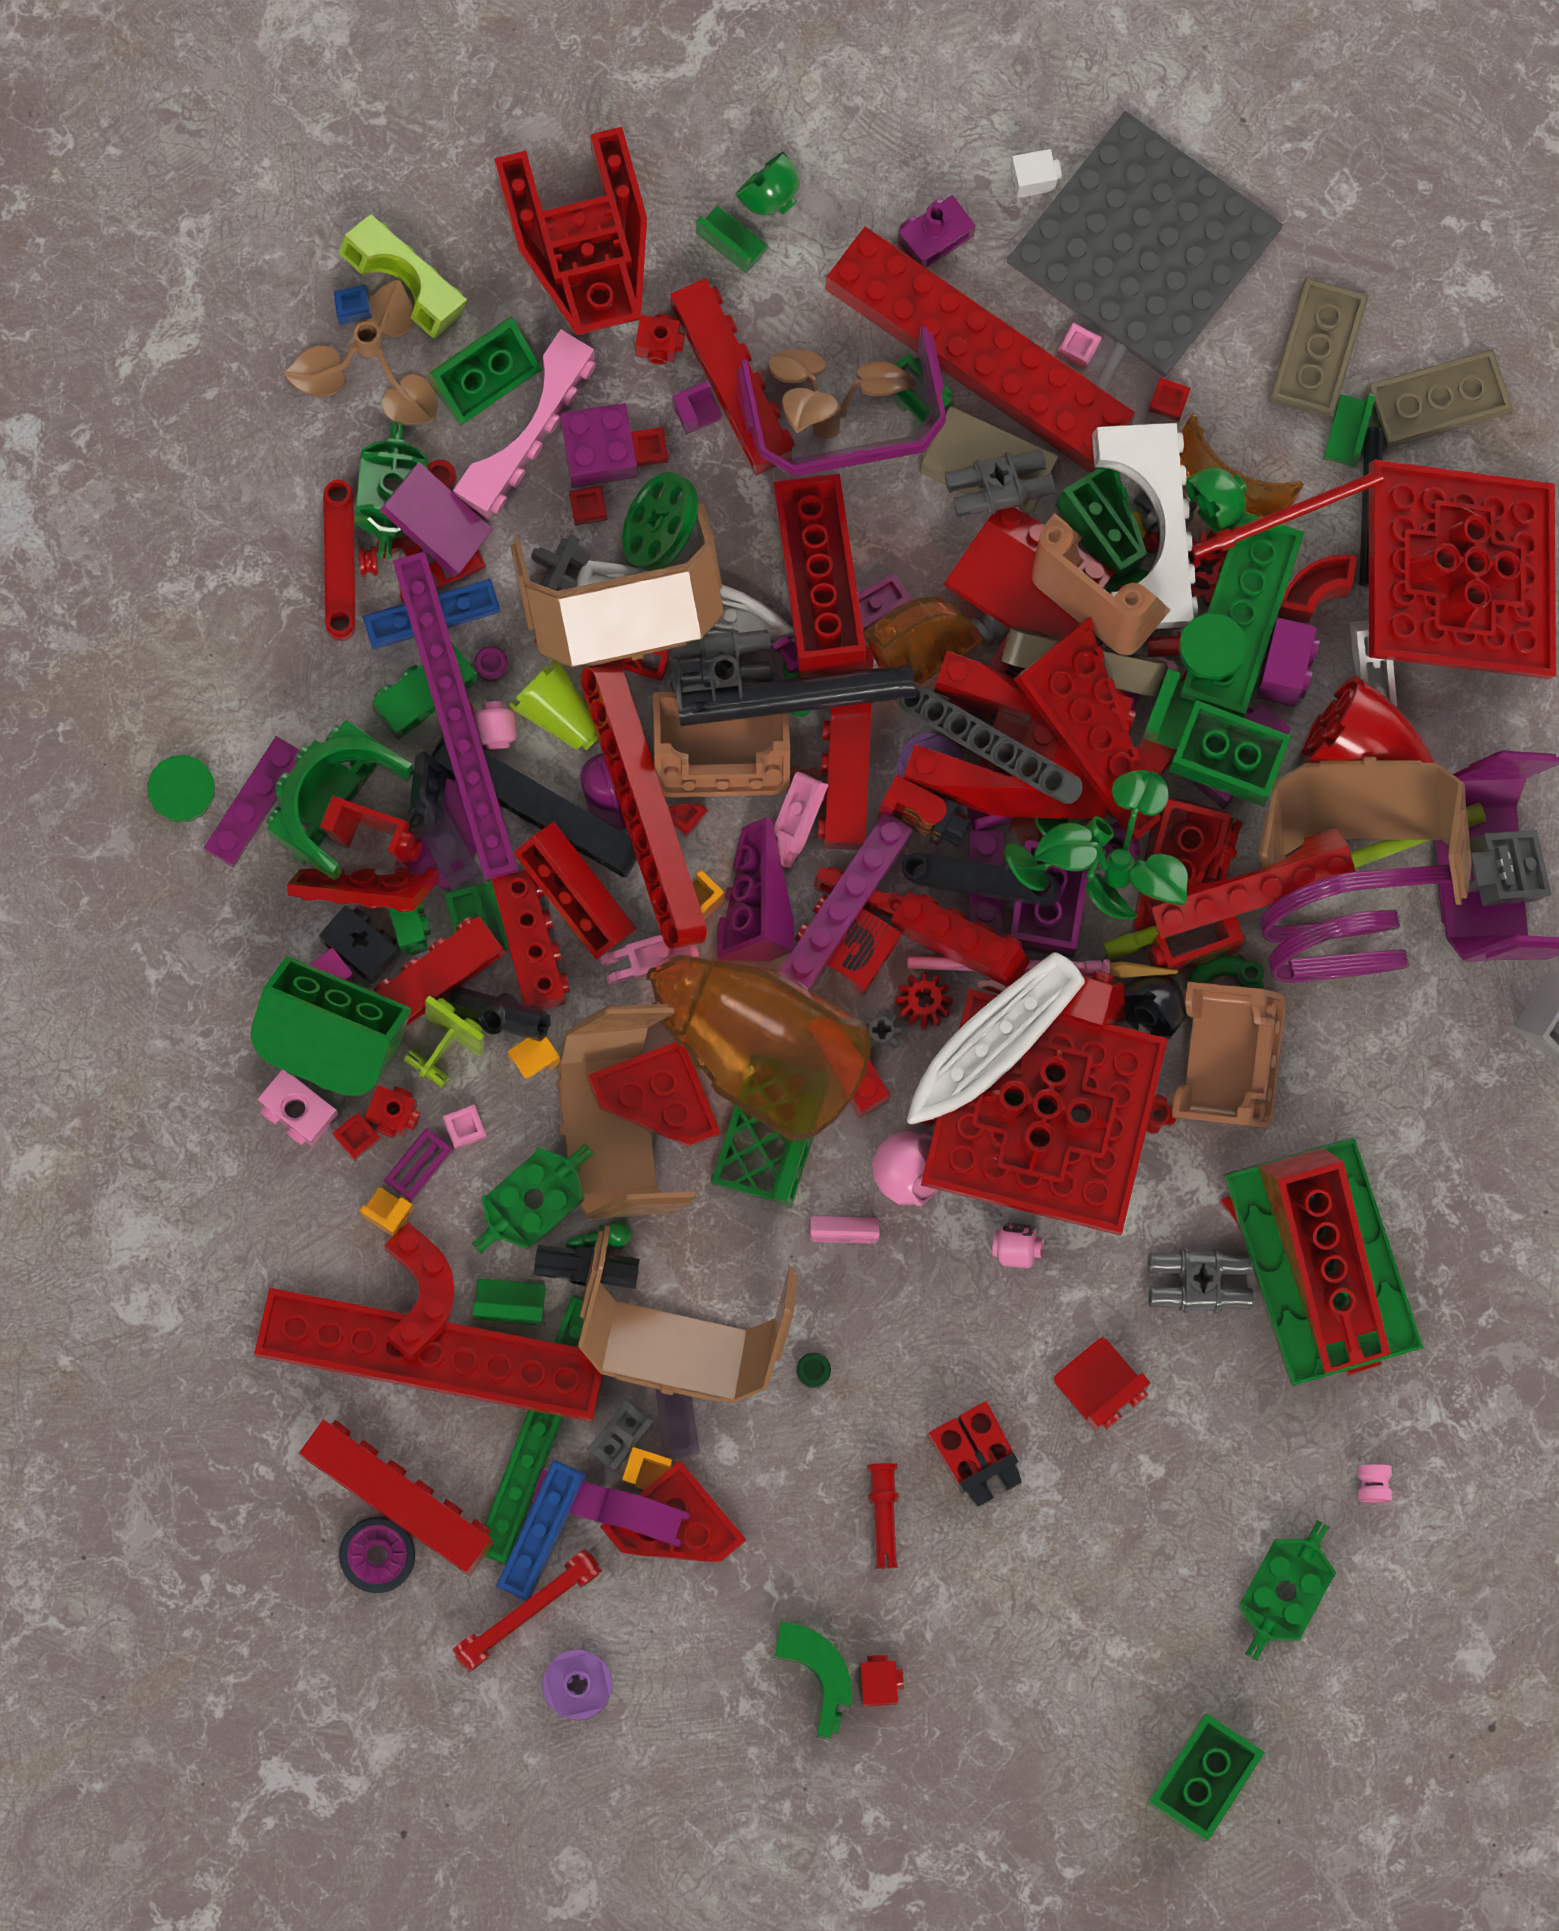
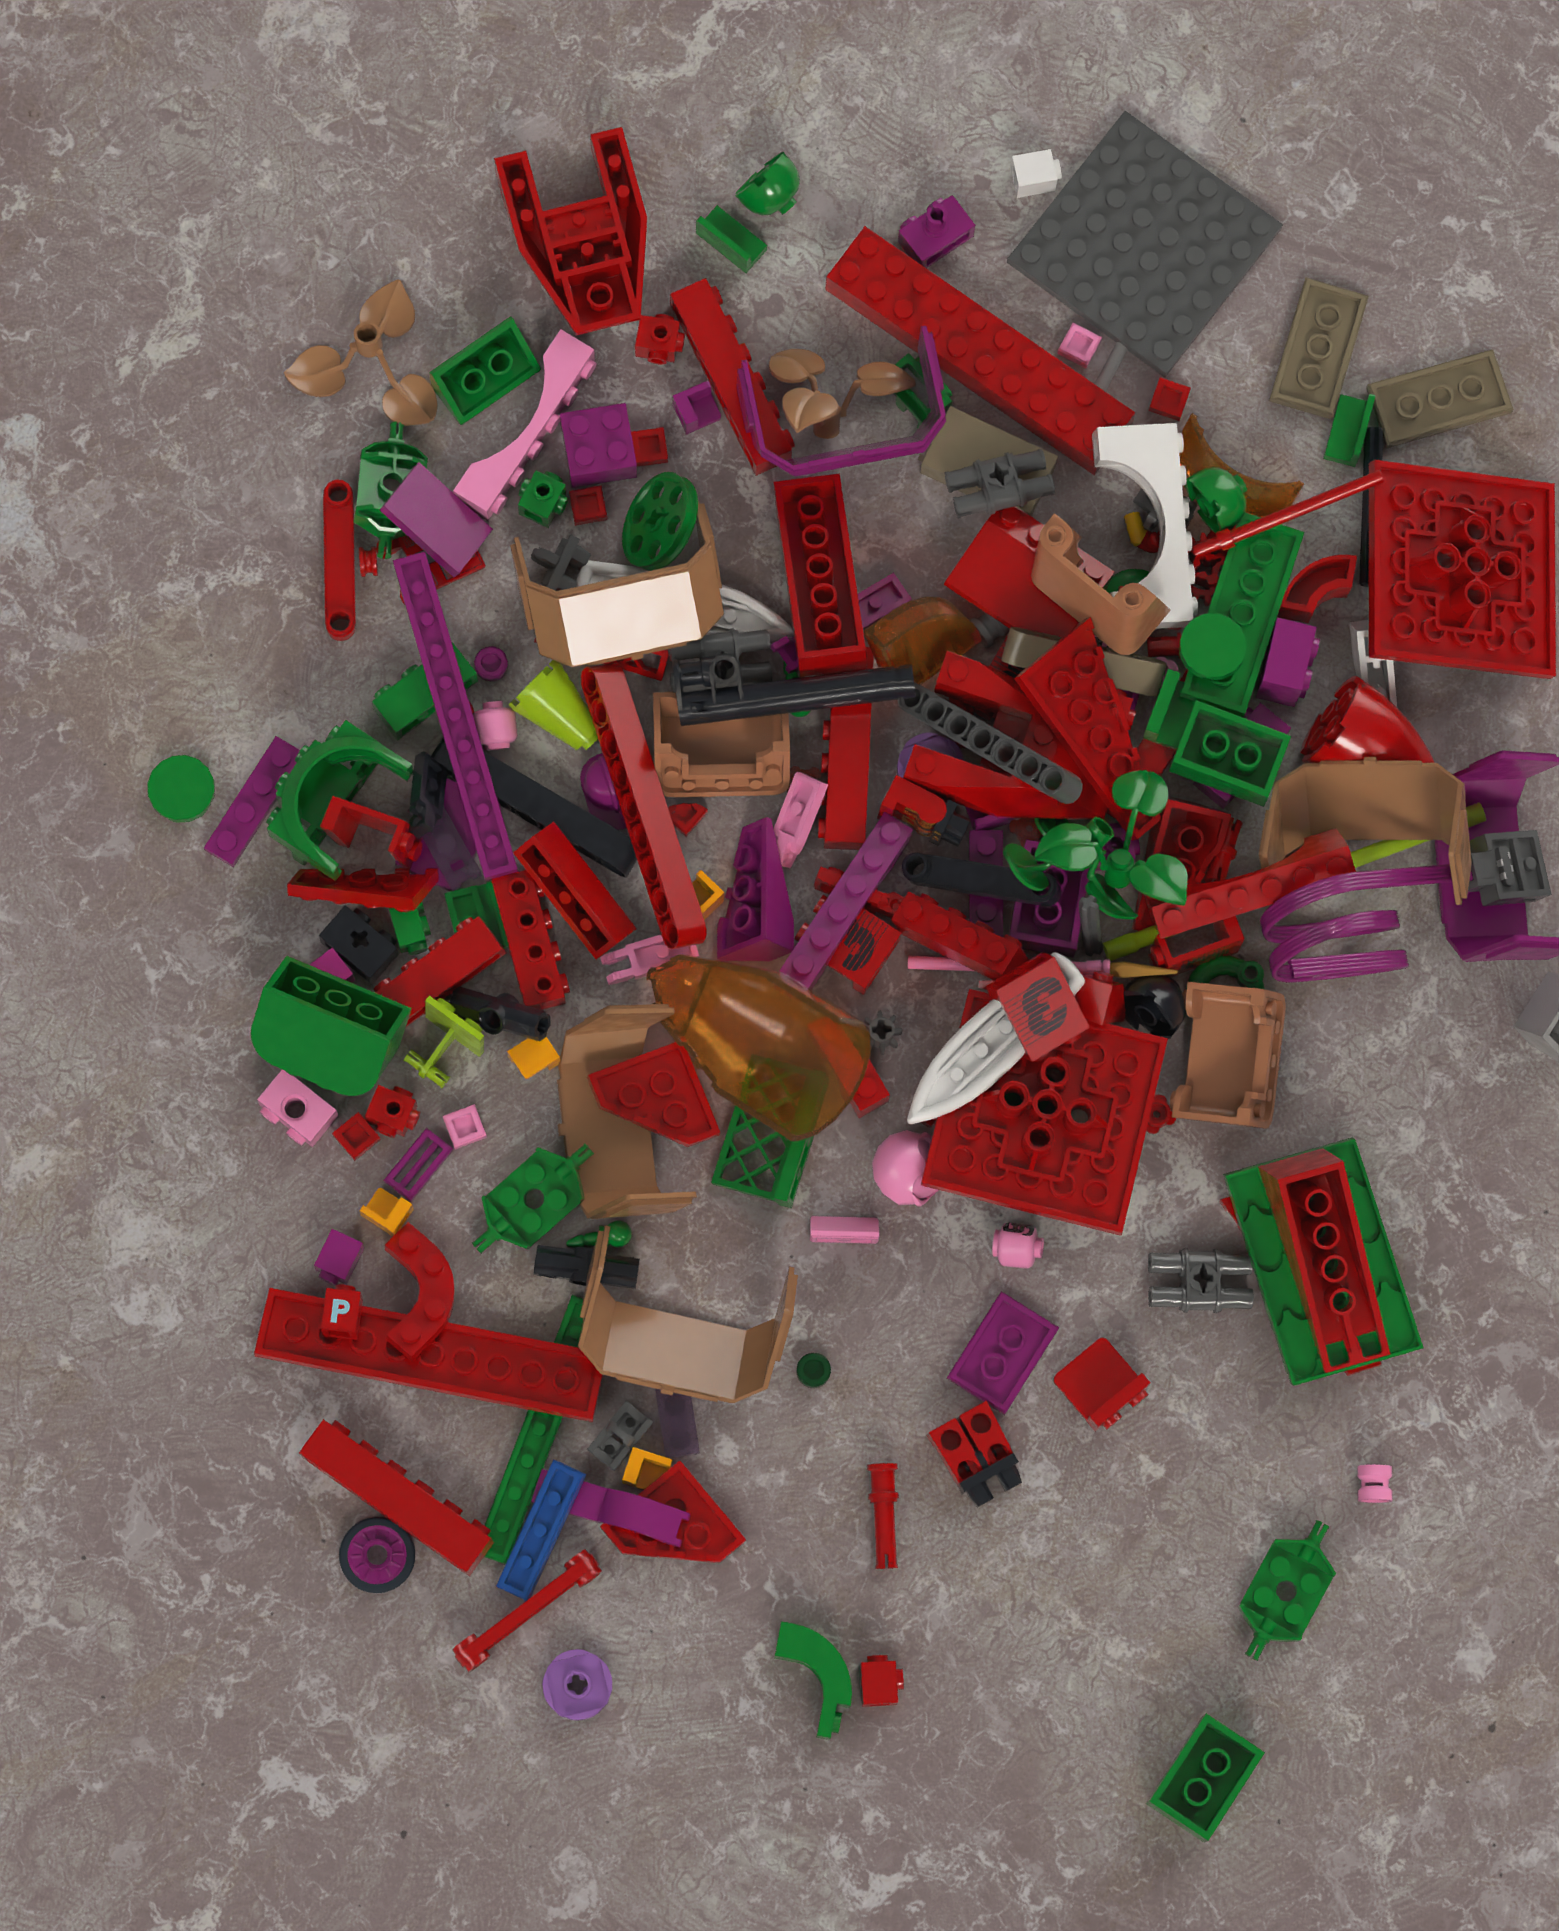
blue tile [334,284,372,325] -> none
lime arch [338,214,467,339] -> none
blue tile [362,579,501,650] -> none
red tile [427,460,457,491] -> none
green panel [473,1279,546,1326] -> none
red gear [895,972,953,1030] -> none
green wedge [1055,467,1147,584] -> none
none -> magenta brick [314,1229,365,1286]
none -> red brick [321,1284,363,1340]
none -> green brick [518,470,569,528]
none -> magenta tile [946,1291,1059,1416]
none -> red panel [985,952,1090,1062]
none -> dark grey axle [1079,895,1103,957]

